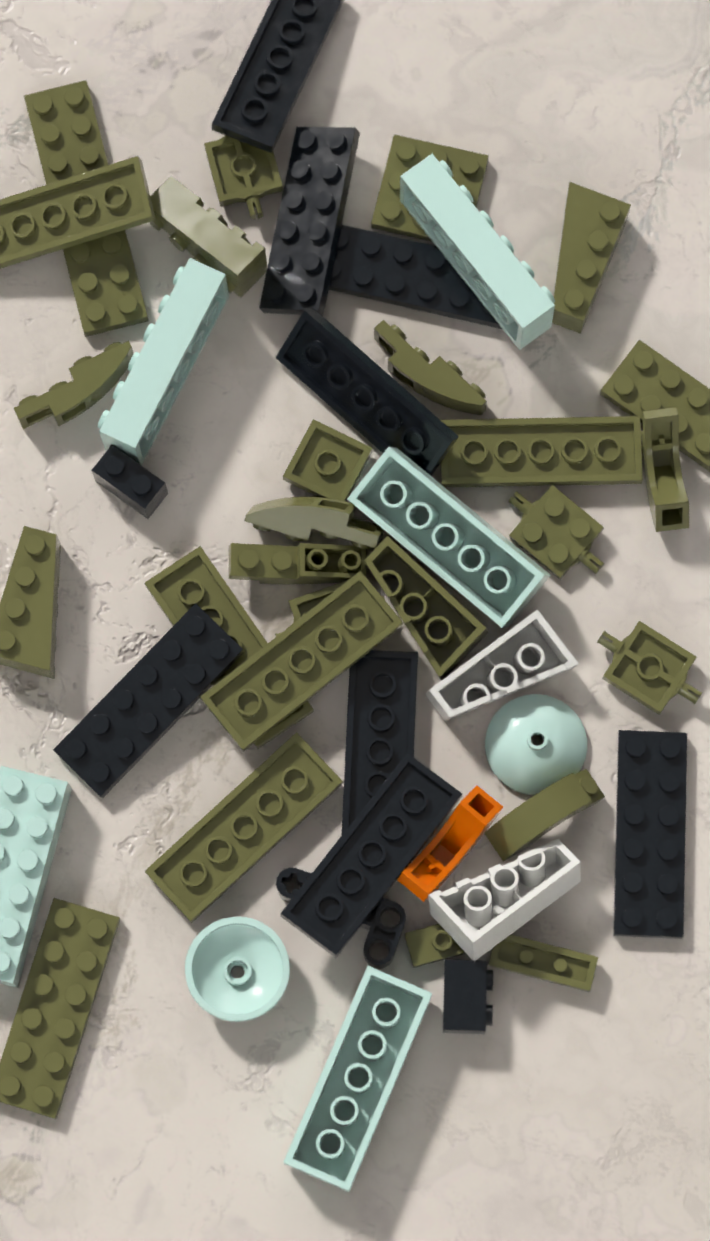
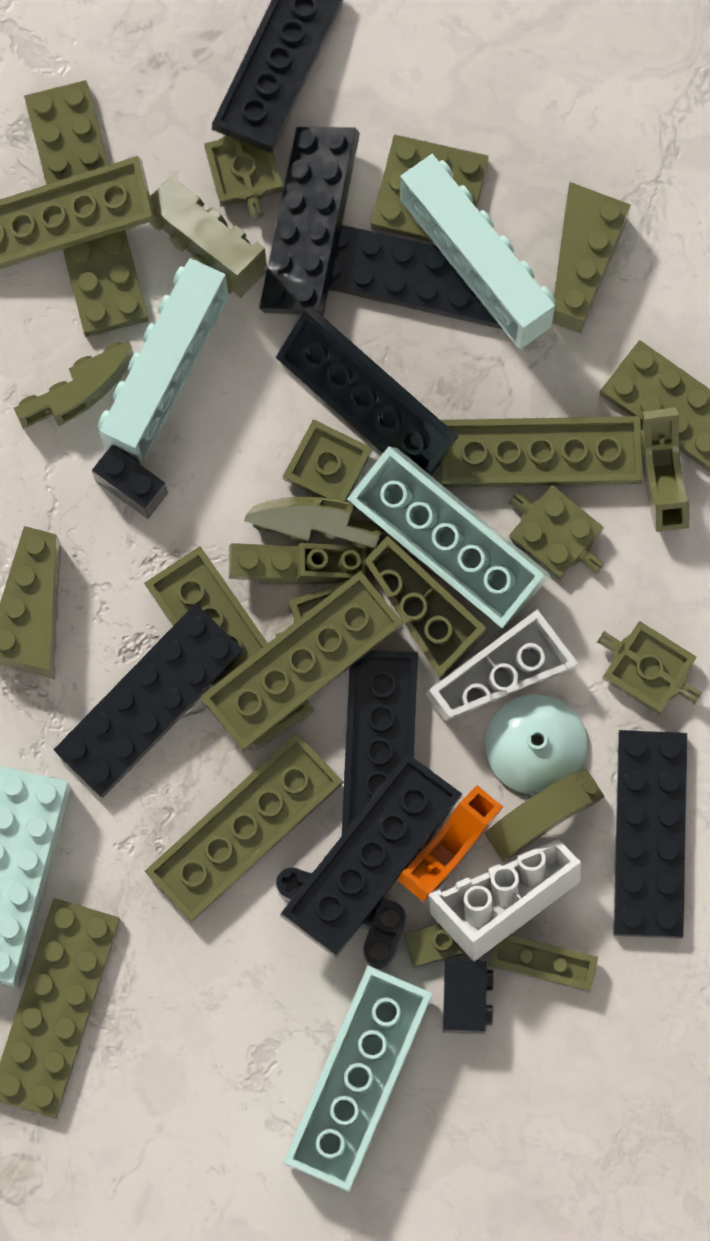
light aqua dish [185,917,290,1022] -> none
olive slope [374,320,487,415] -> none

